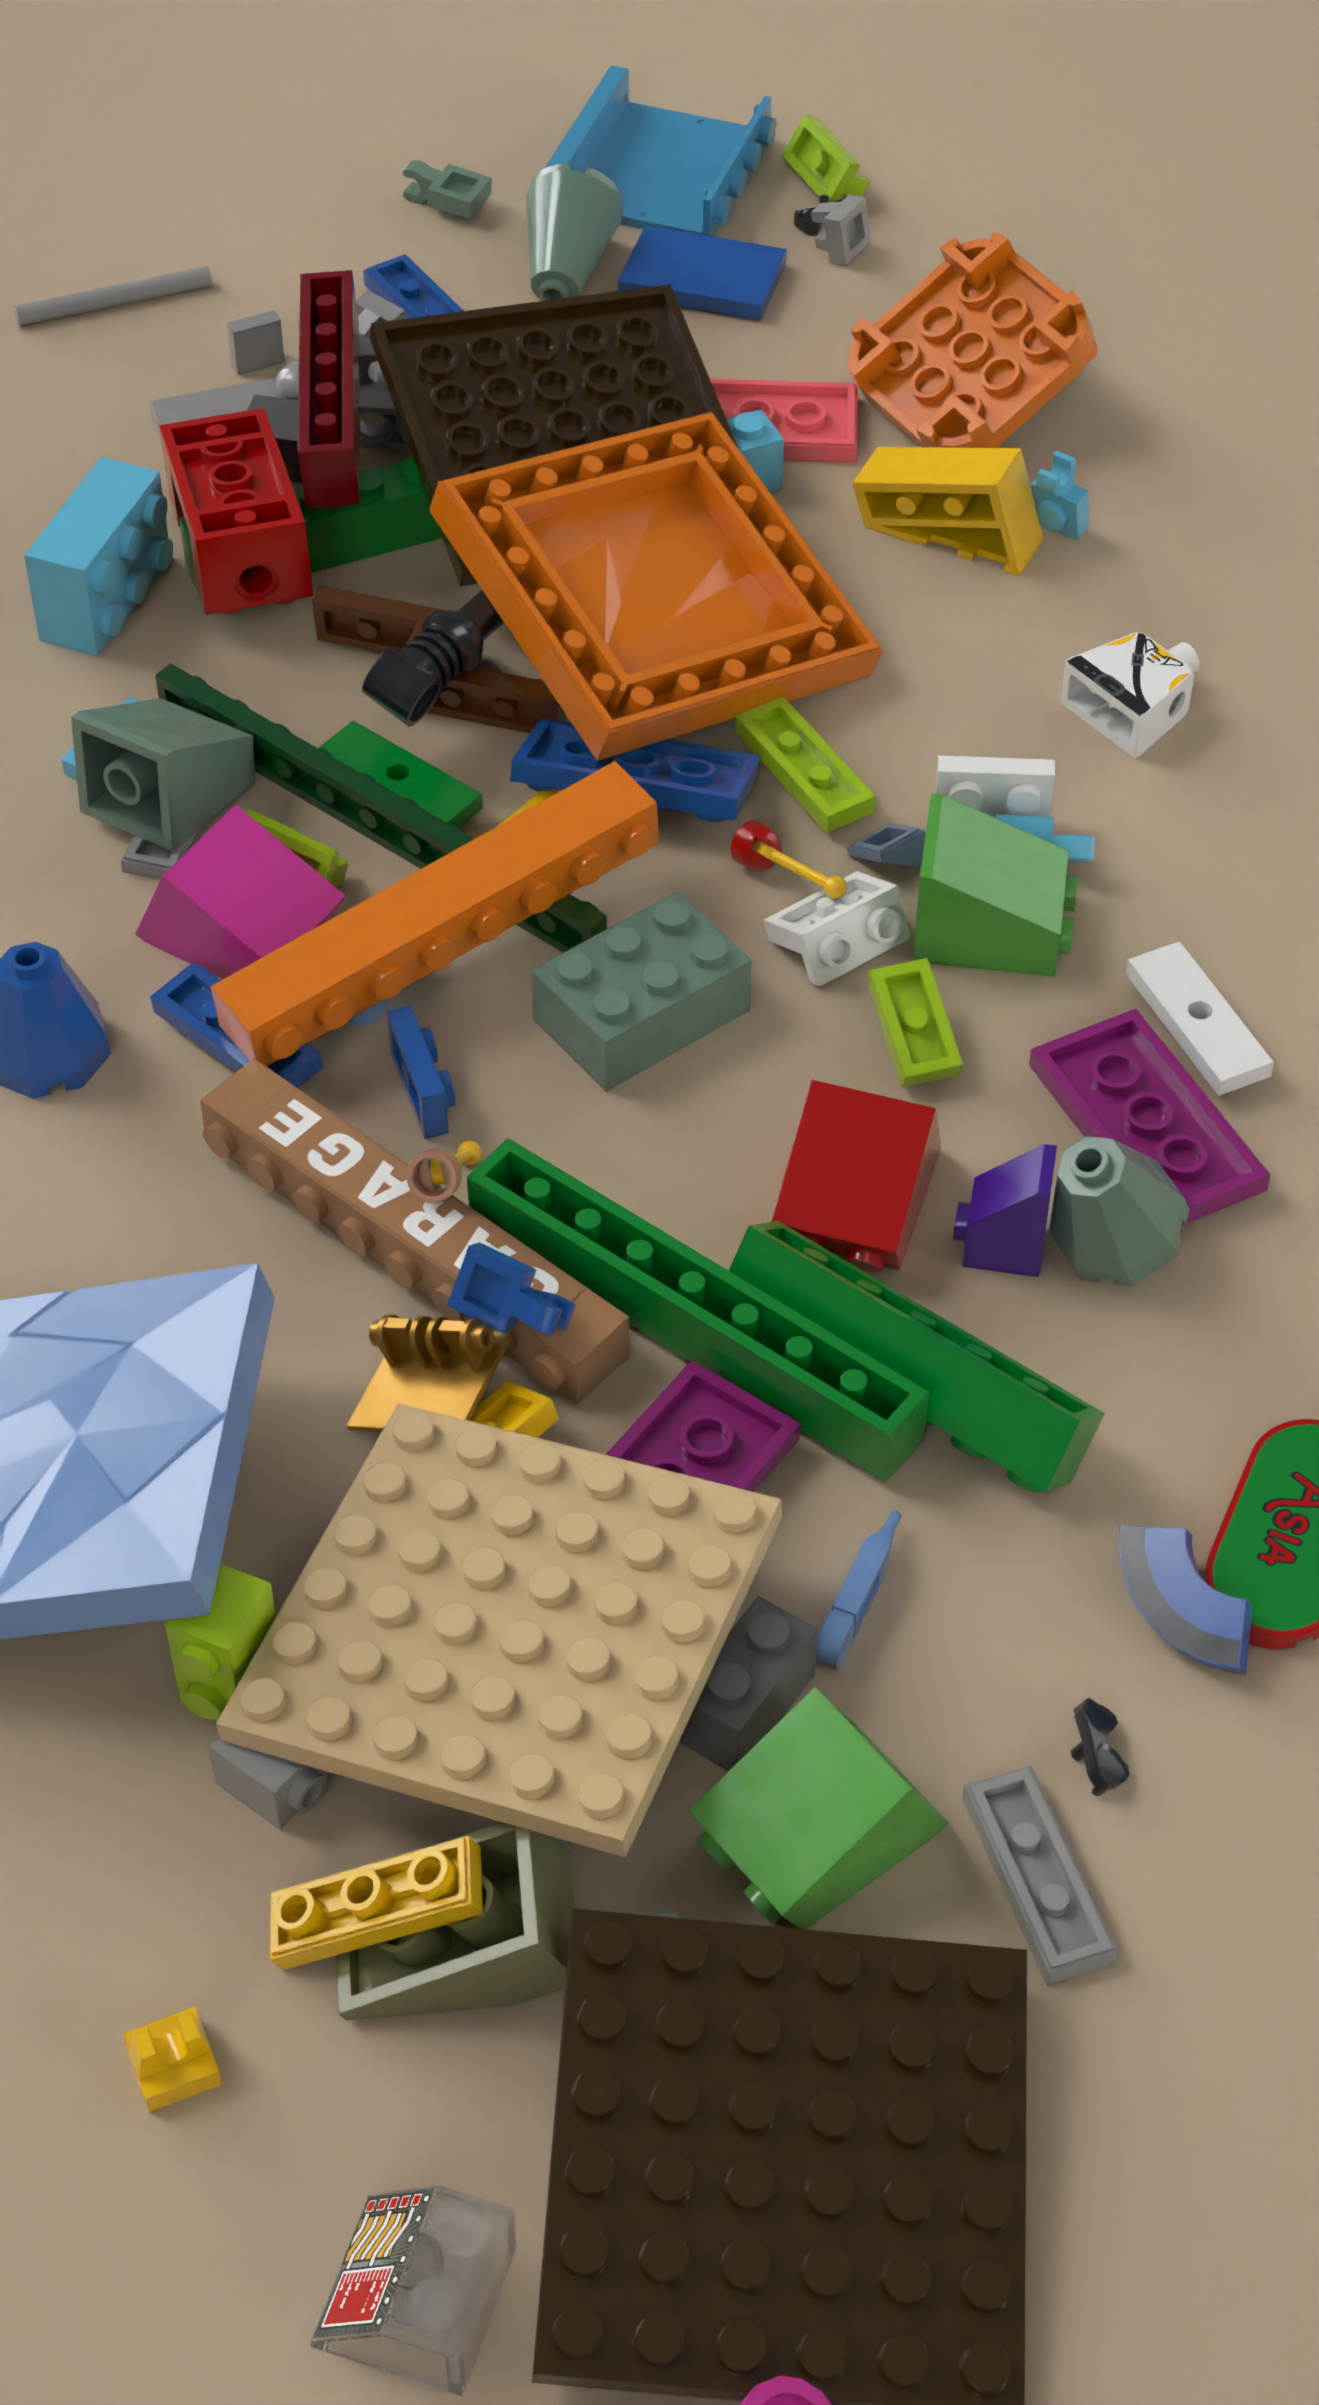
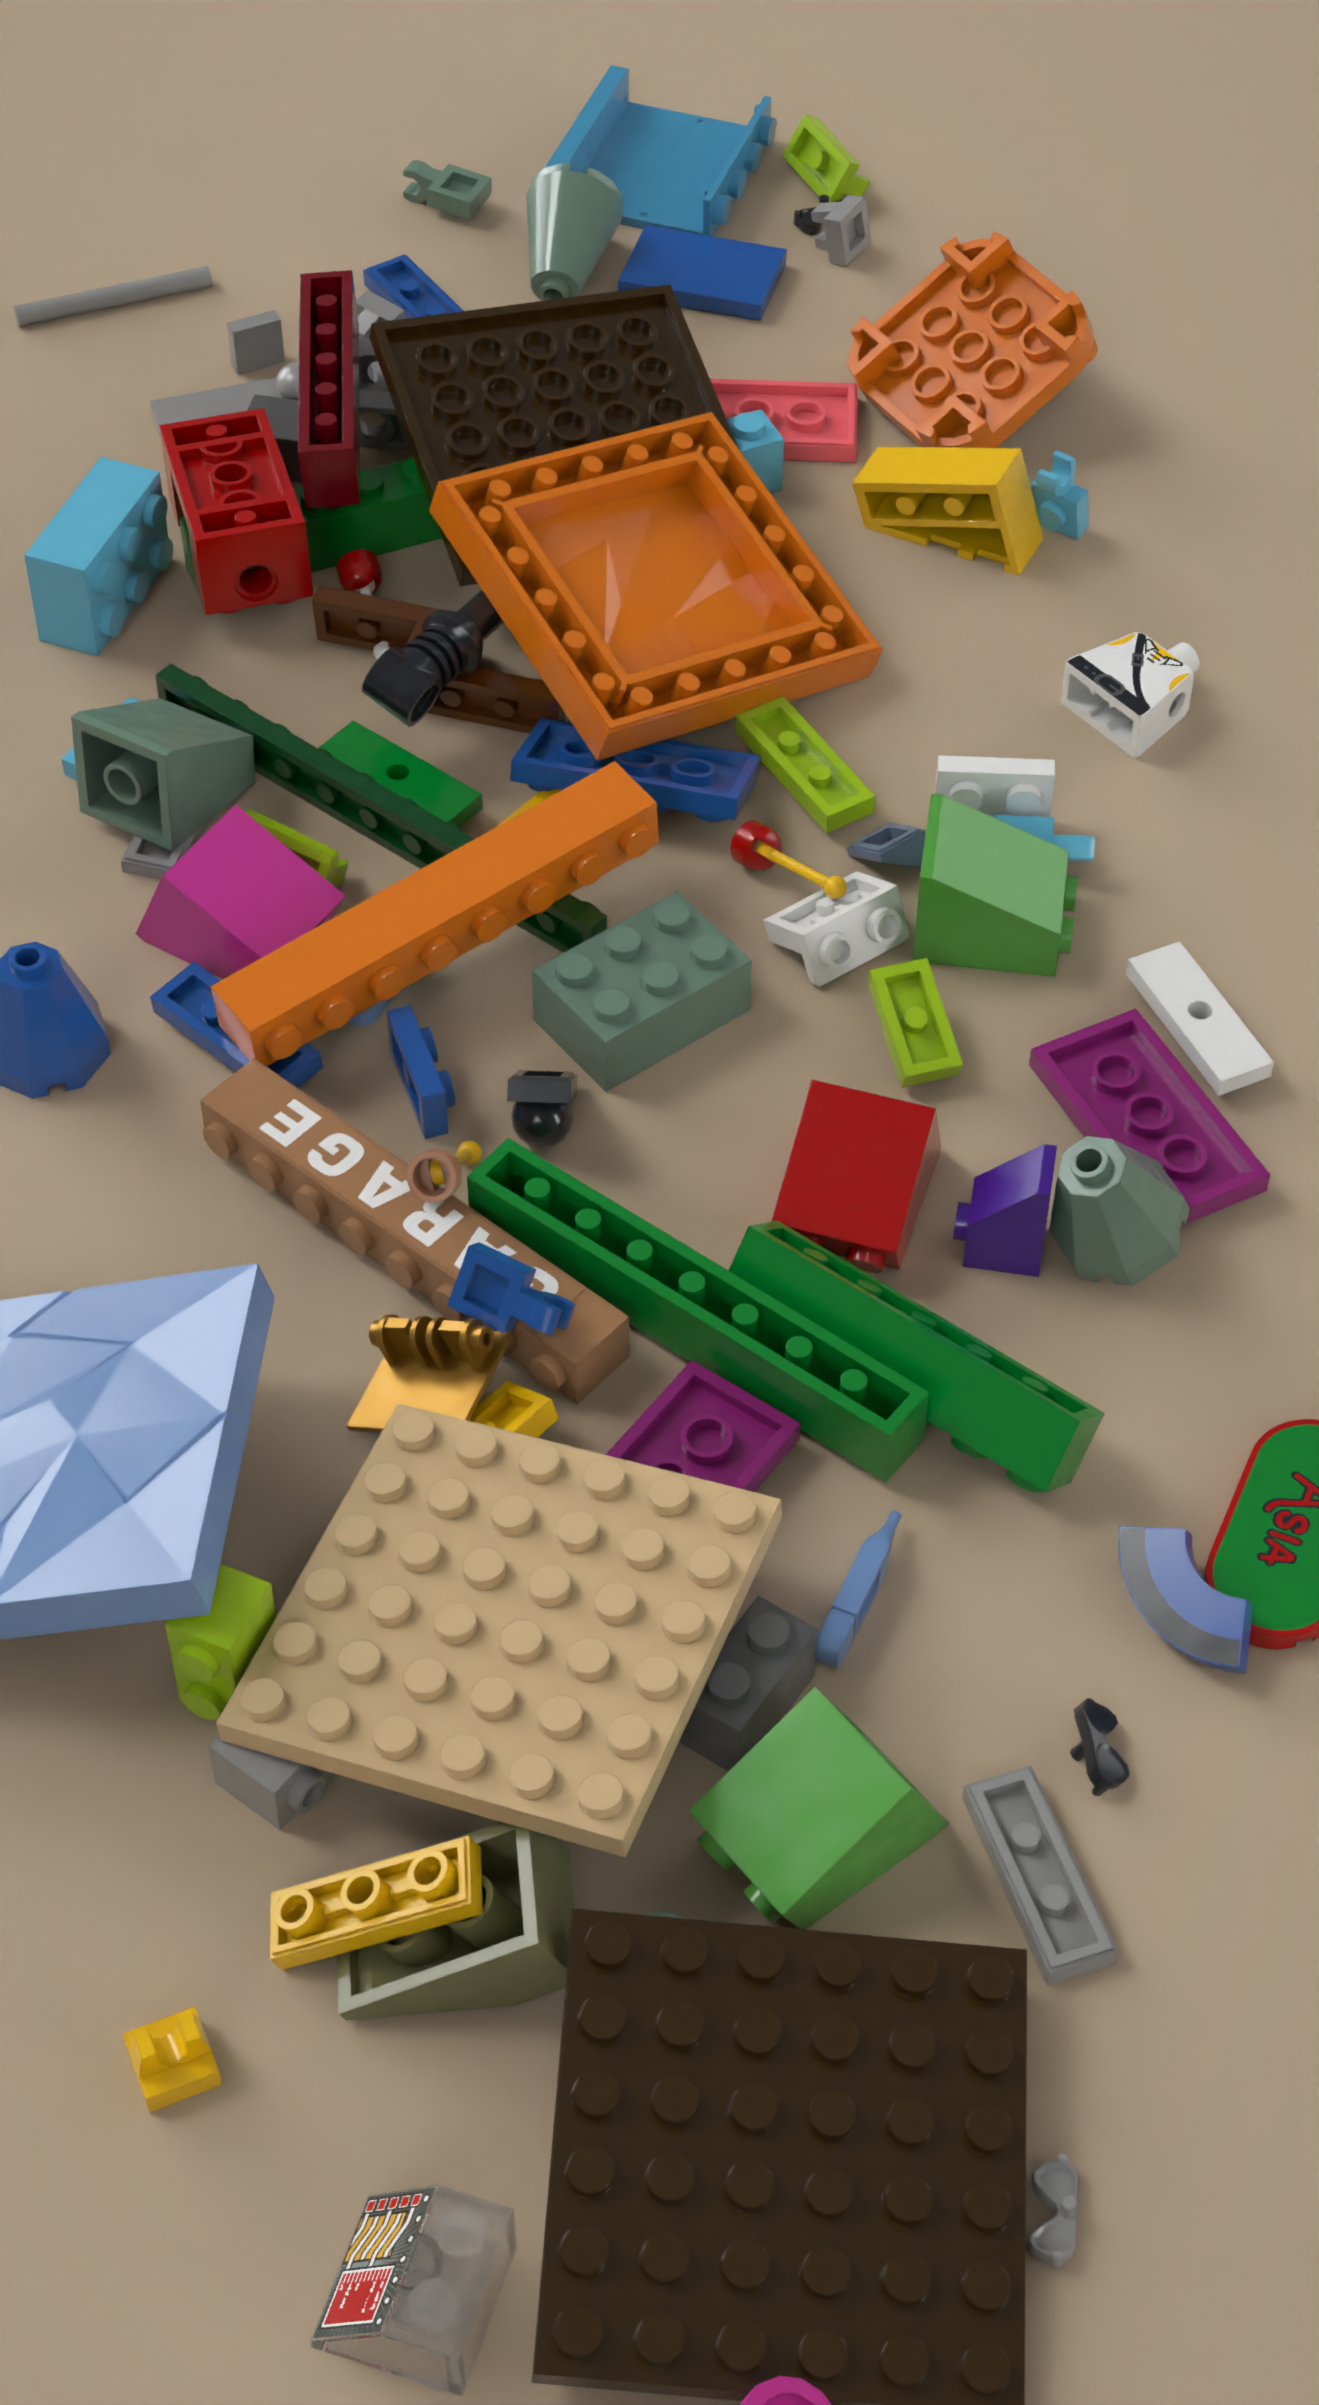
none -> red hinge [336,549,390,659]
none -> black tile [507,1070,577,1149]
none -> light grey piece [1027,2153,1079,2268]

